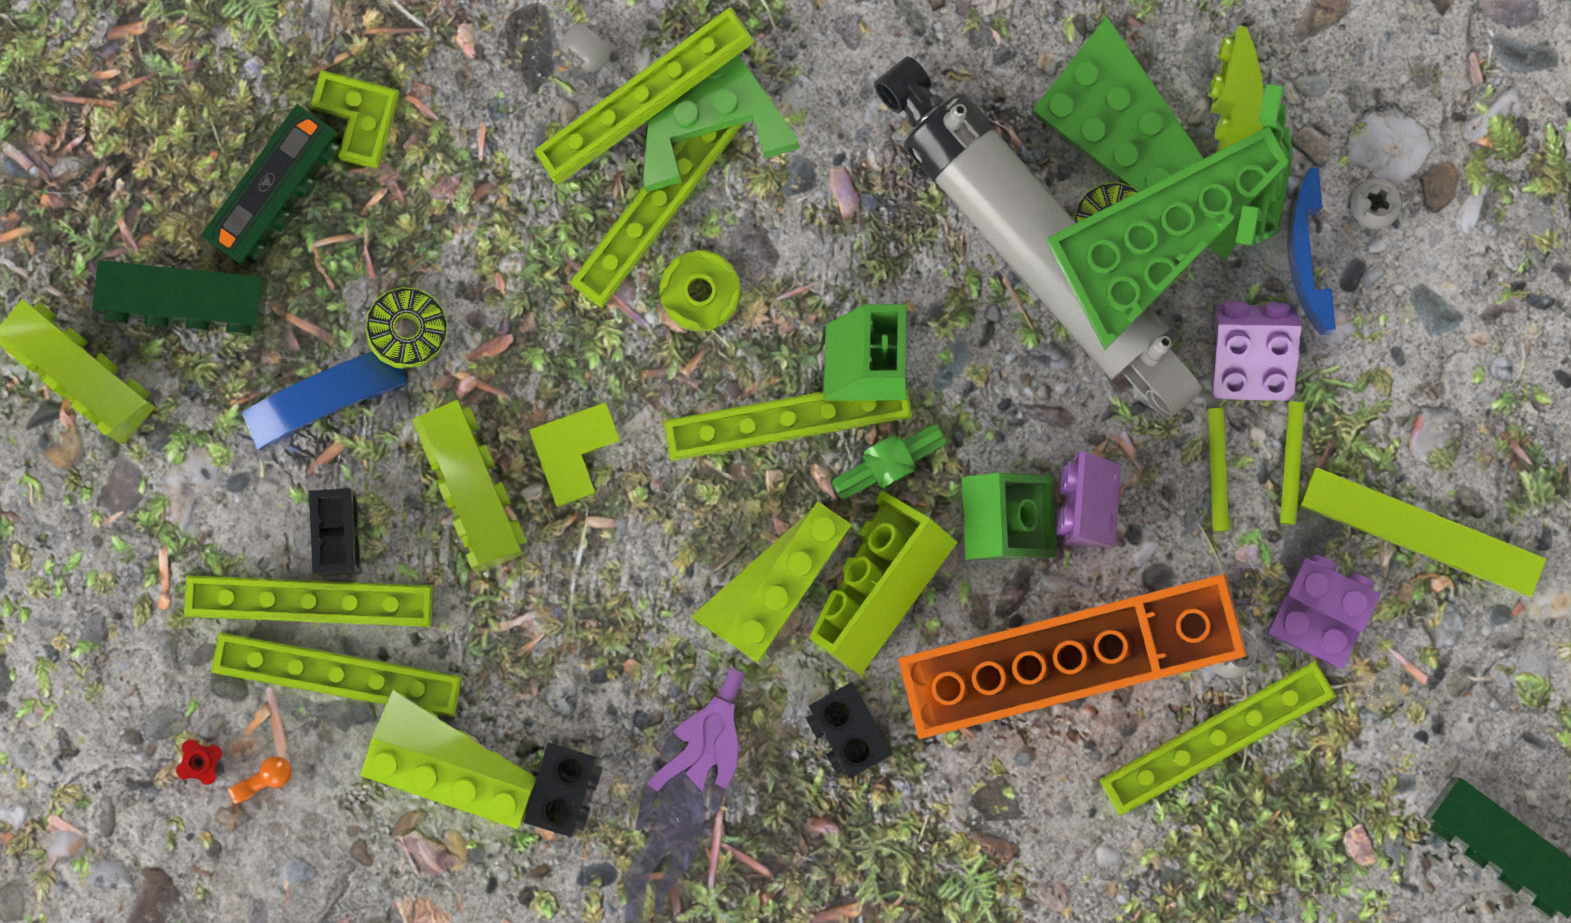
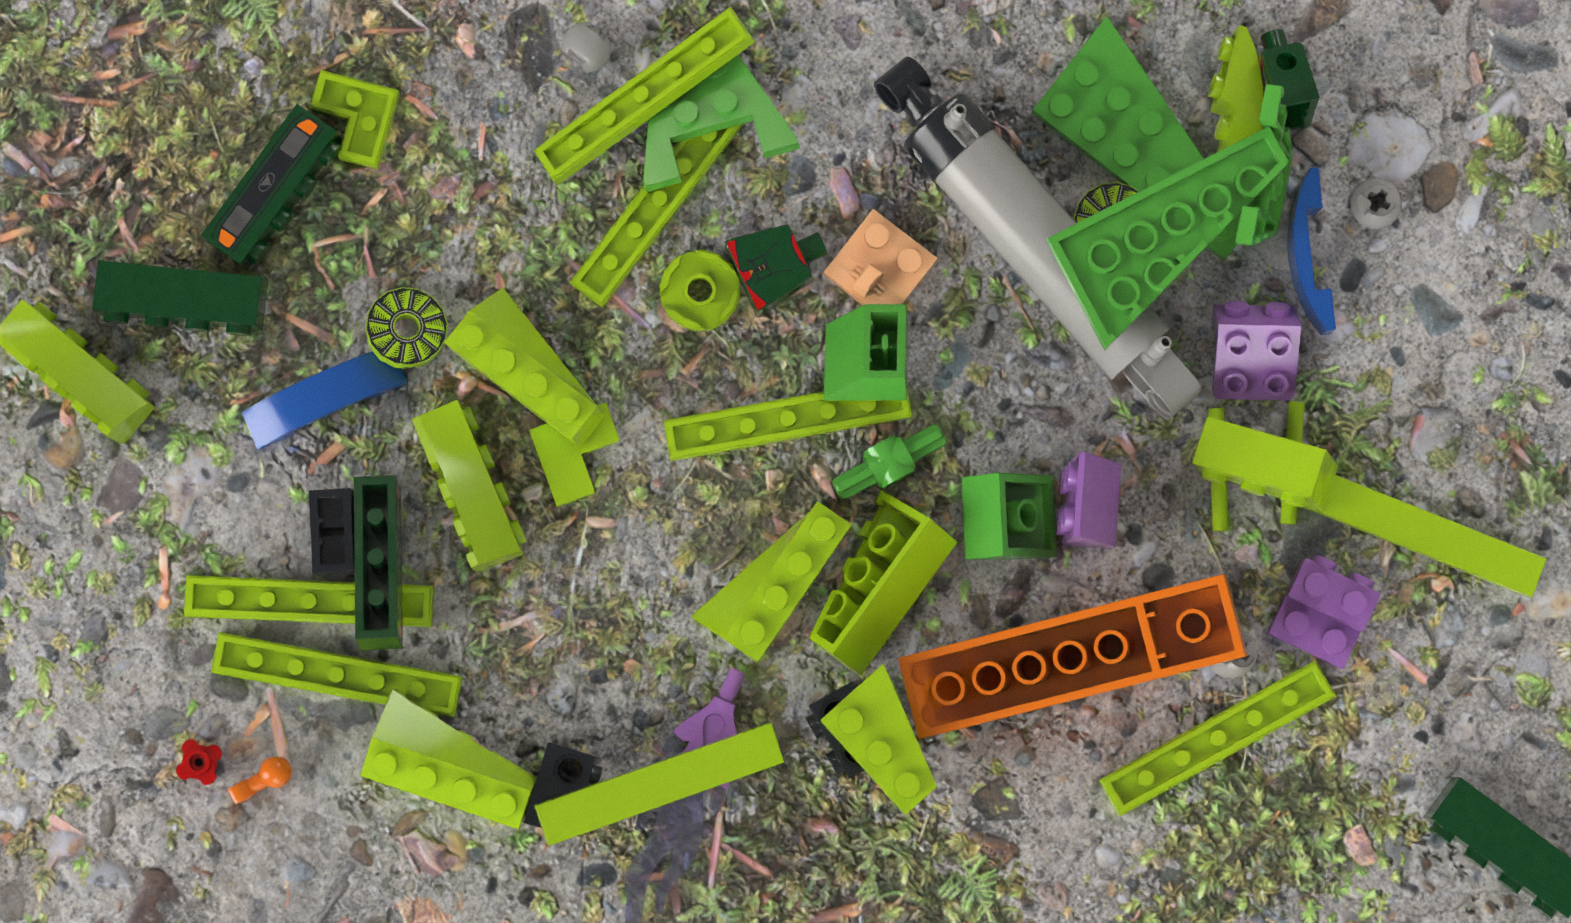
none -> dark green brick [354,475,403,651]
none -> lime wedge [444,288,605,448]
none -> lime tile [534,722,784,846]
none -> dark green torso [724,225,828,318]
none -> lime wedge [820,663,937,815]
none -> light nougat hinge [823,209,938,305]
none -> lime wedge [1192,416,1338,512]
none -> dark green torso [1259,29,1320,130]

